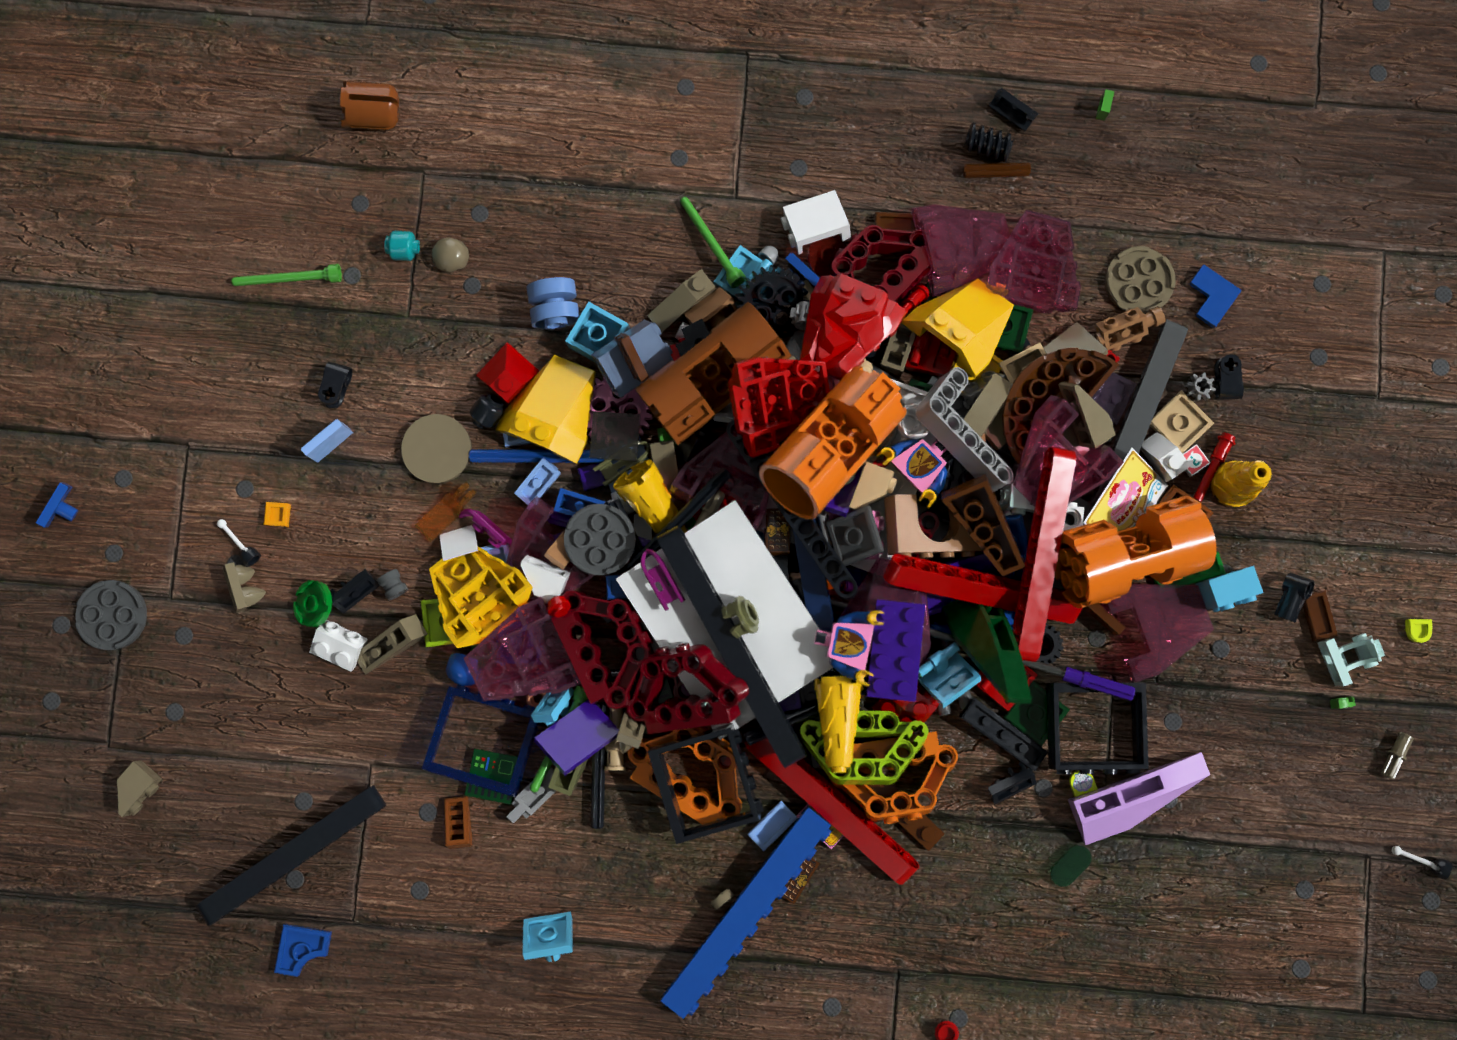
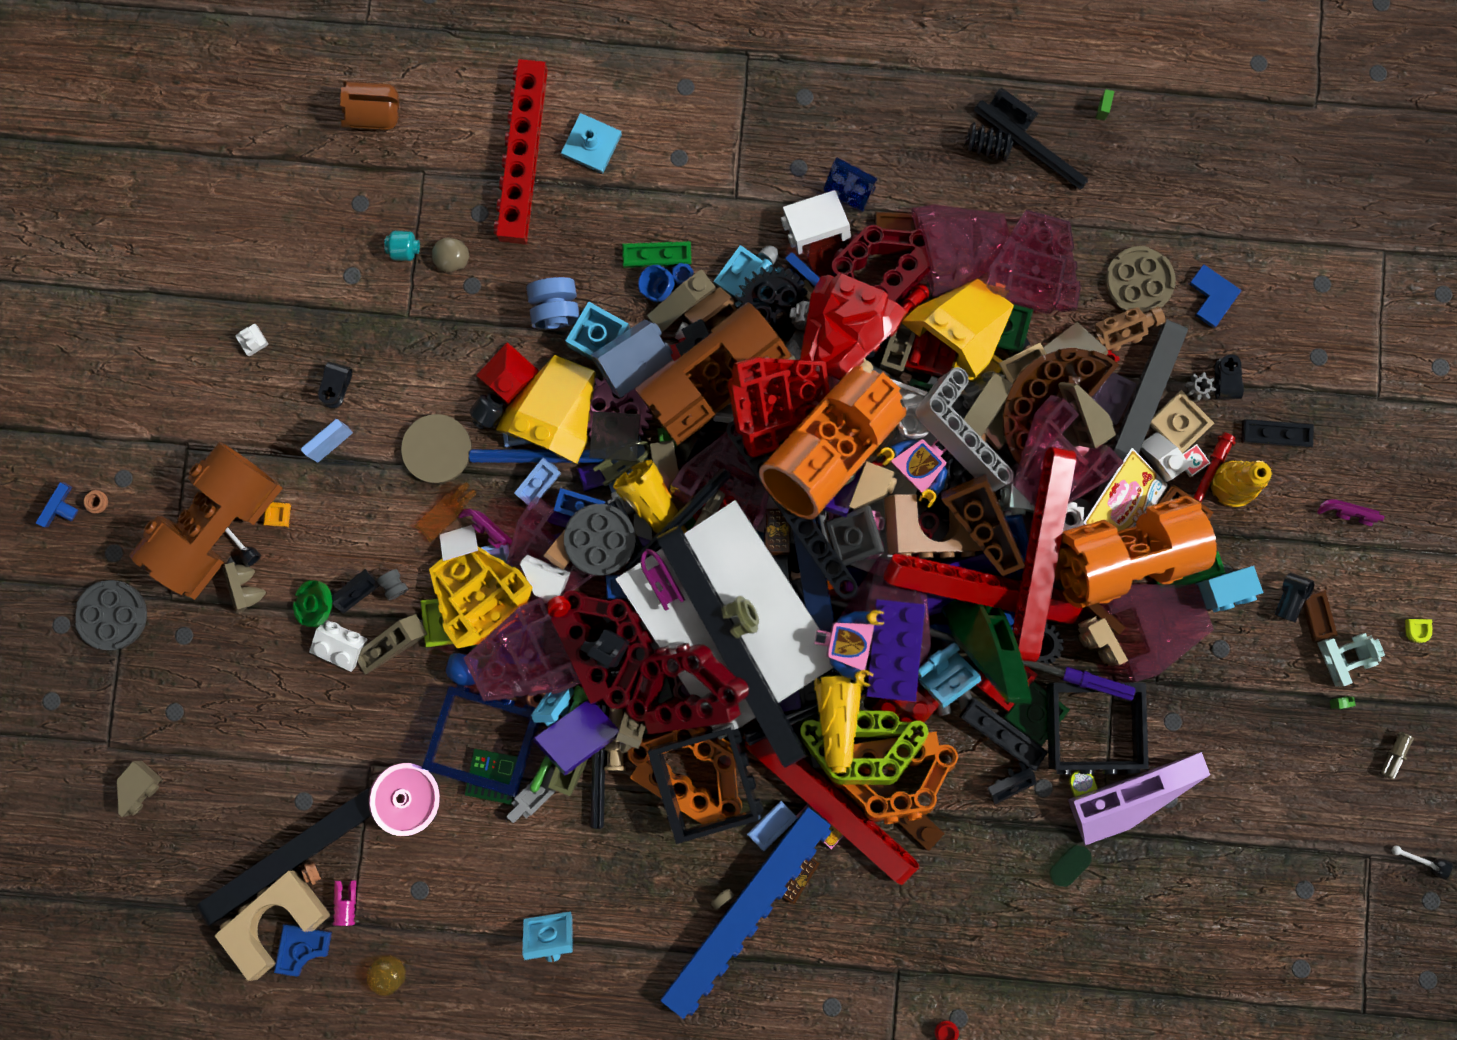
bright green piece [231,264,342,286] -> none
dark orange slope [444,796,472,849] -> none
reddish brown tile [614,333,649,382] -> none
bright green piece [680,197,746,288] -> none
reddish brown axle [963,163,1031,178] -> none
none -> nougat plate [84,490,108,514]
none -> dark orange cylinder [129,441,283,600]
none -> tan arch [214,871,331,981]
none -> white tile [235,324,269,356]
none -> nougat plate [301,862,321,885]
none -> dark pink hinge [333,880,356,926]
none -> clear yellow hair [366,956,406,996]
none -> bright pink dish [369,763,440,836]
none -> red brick [494,59,548,245]
none -> medium azure tile [561,113,622,174]
none -> black brick [580,630,630,669]
none -> green tile [622,241,692,268]
none -> blue hair [638,264,675,302]
none -> blue tile [672,263,694,286]
none -> clear blue plate [823,157,877,211]
none -> black axle [974,100,1088,190]
none -> tan plate [1078,617,1128,666]
none -> black tile [1241,419,1314,448]
none -> magenta piece [1317,499,1385,526]

